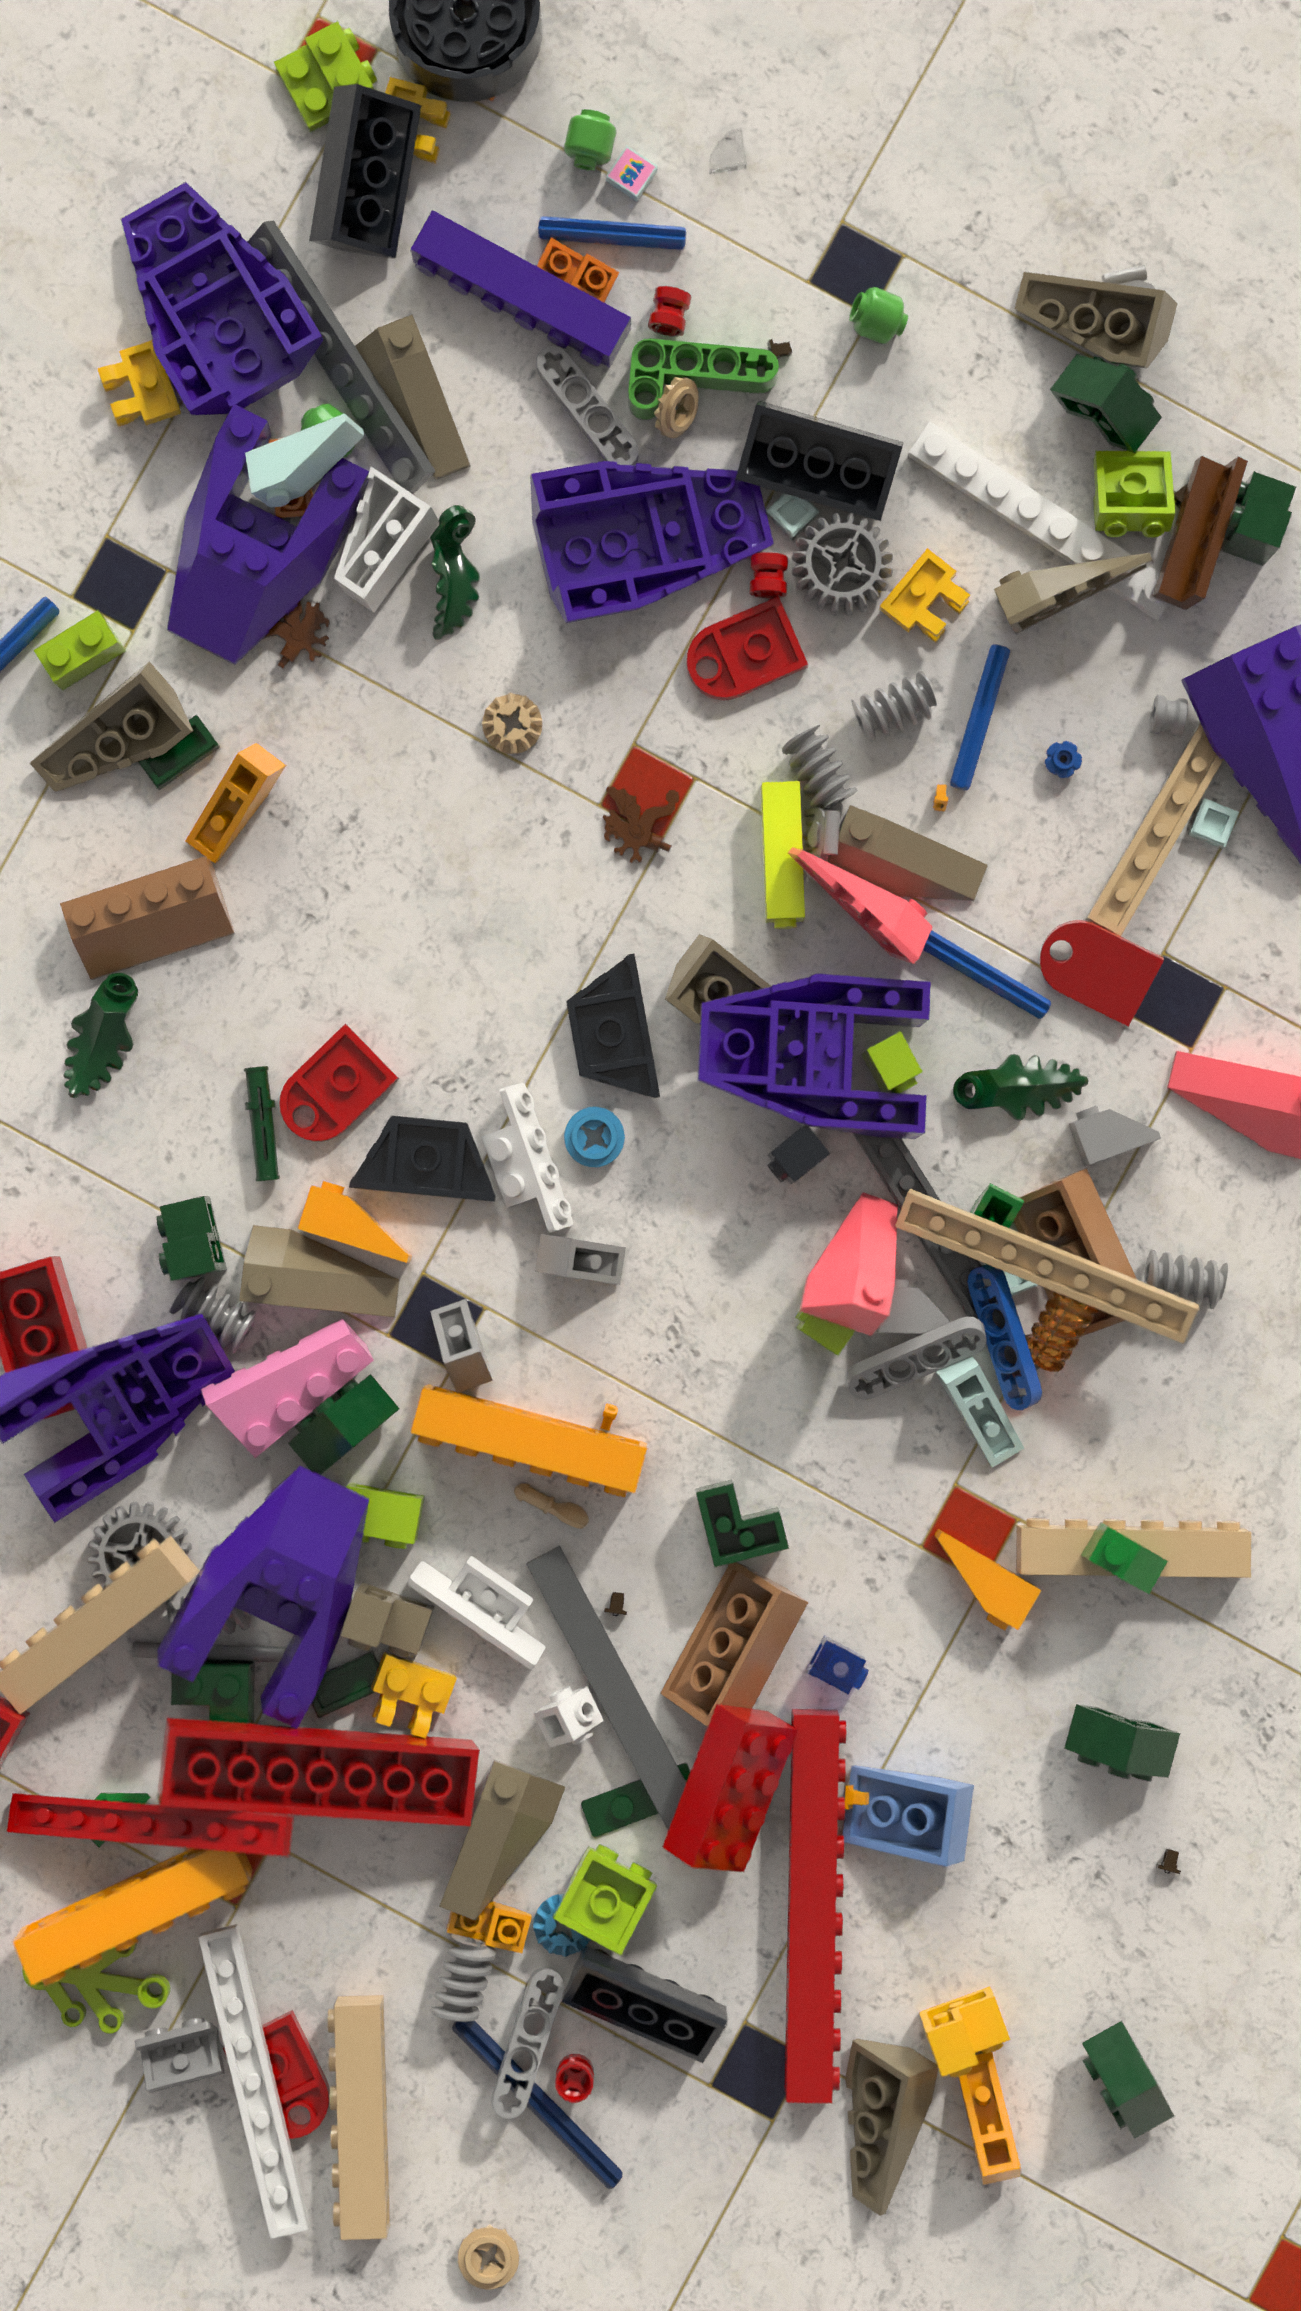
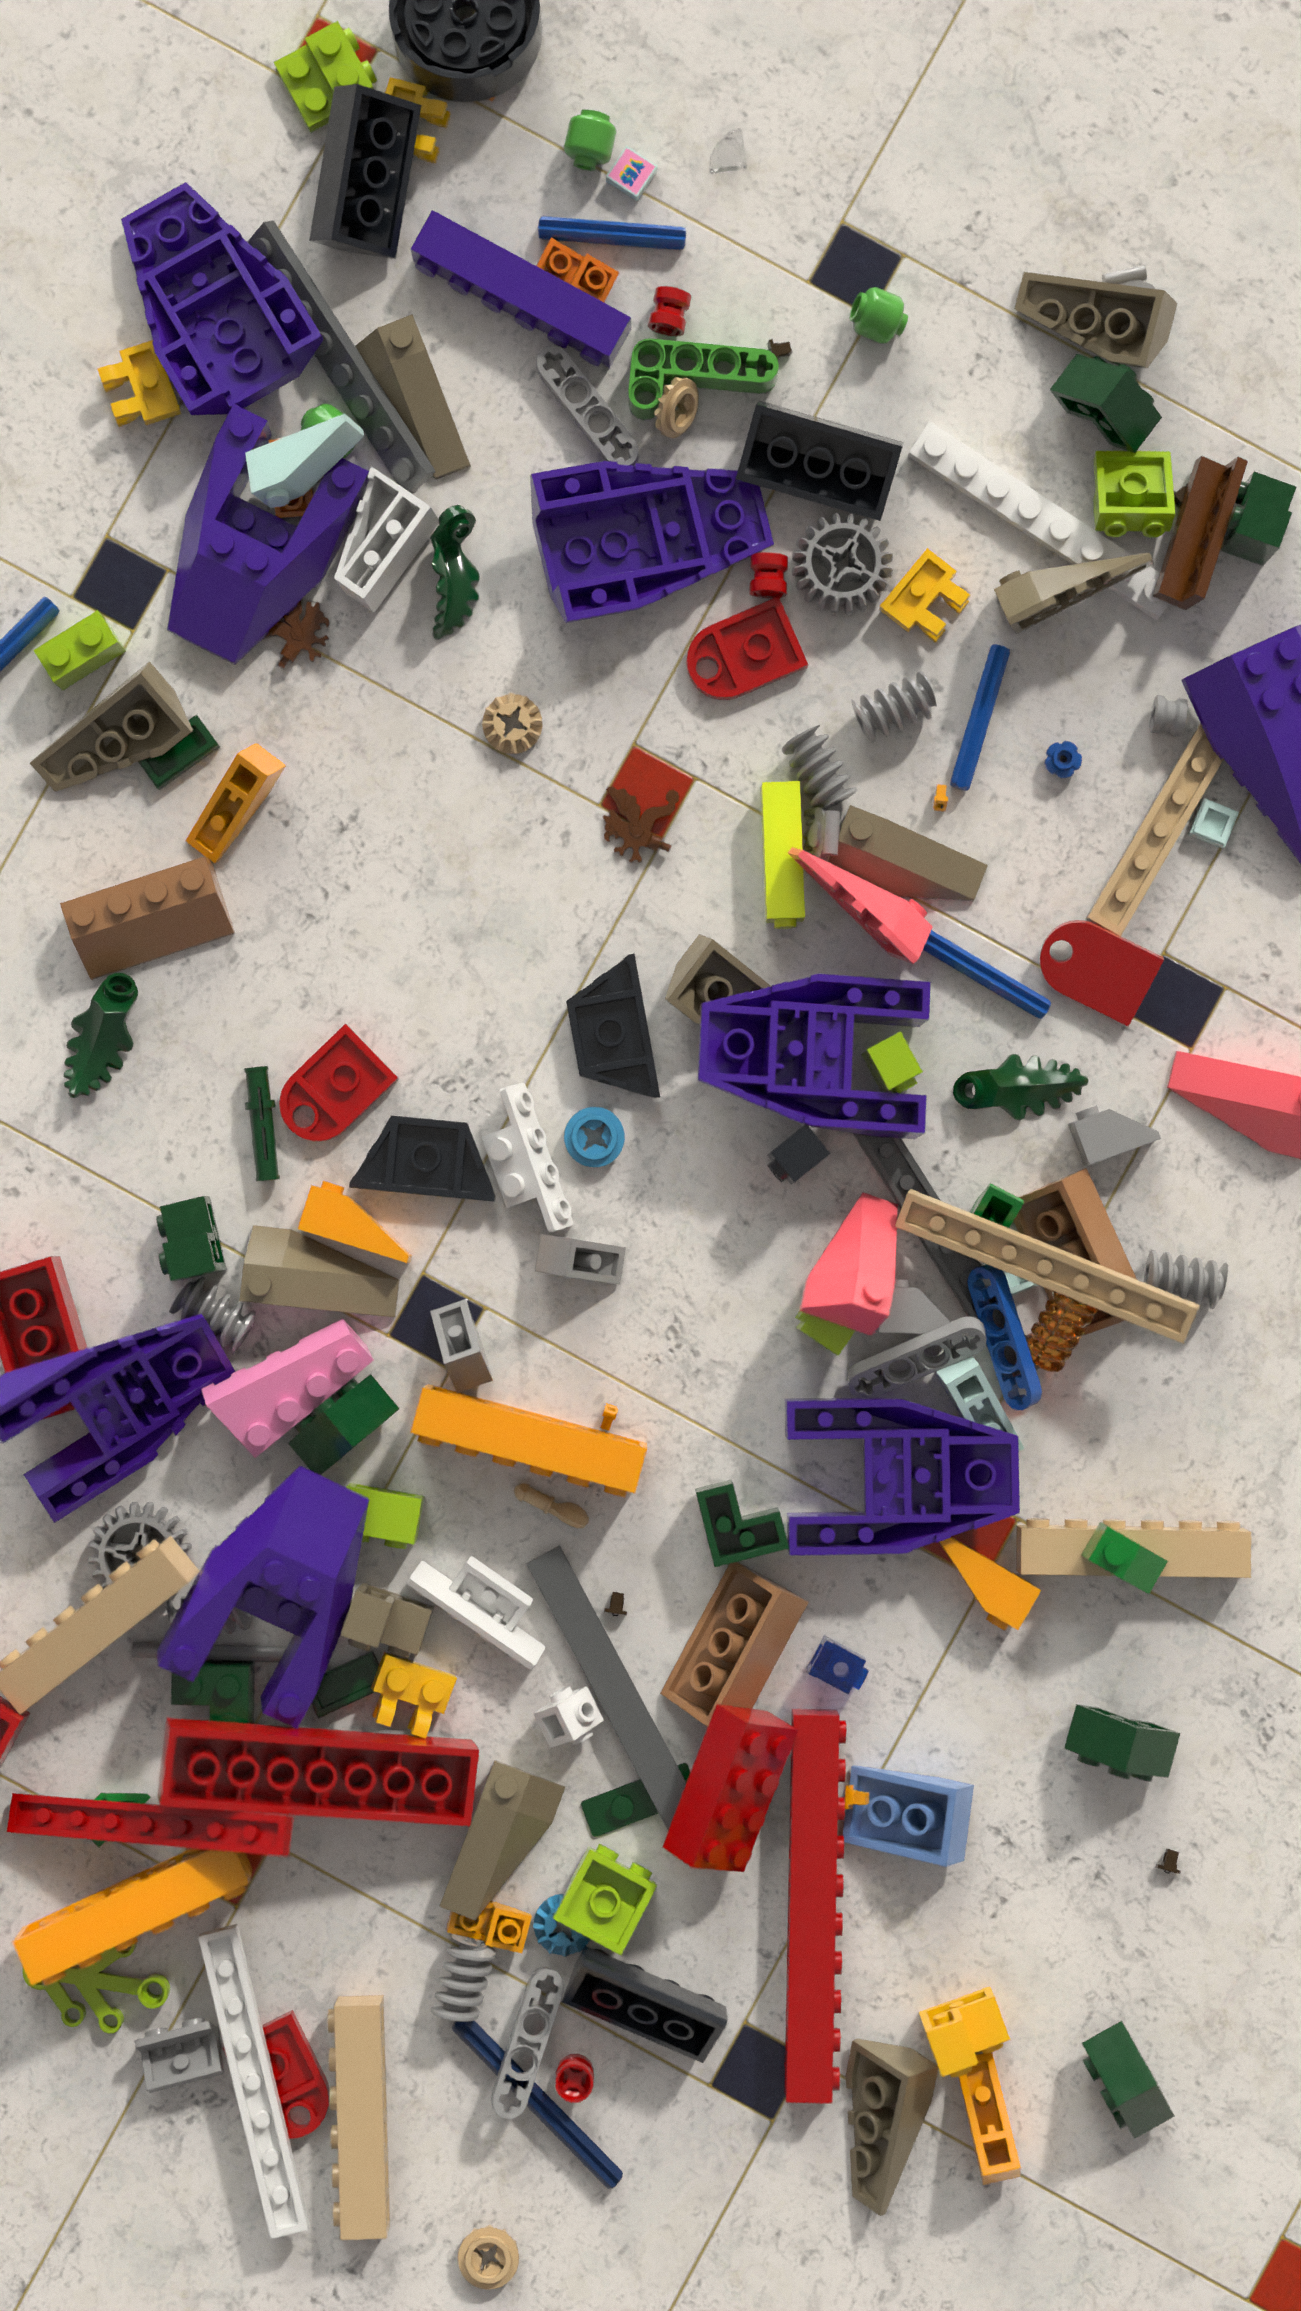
light aqua tile [766,493,819,540] -> none
none -> dark purple wedge [785,1398,1020,1556]

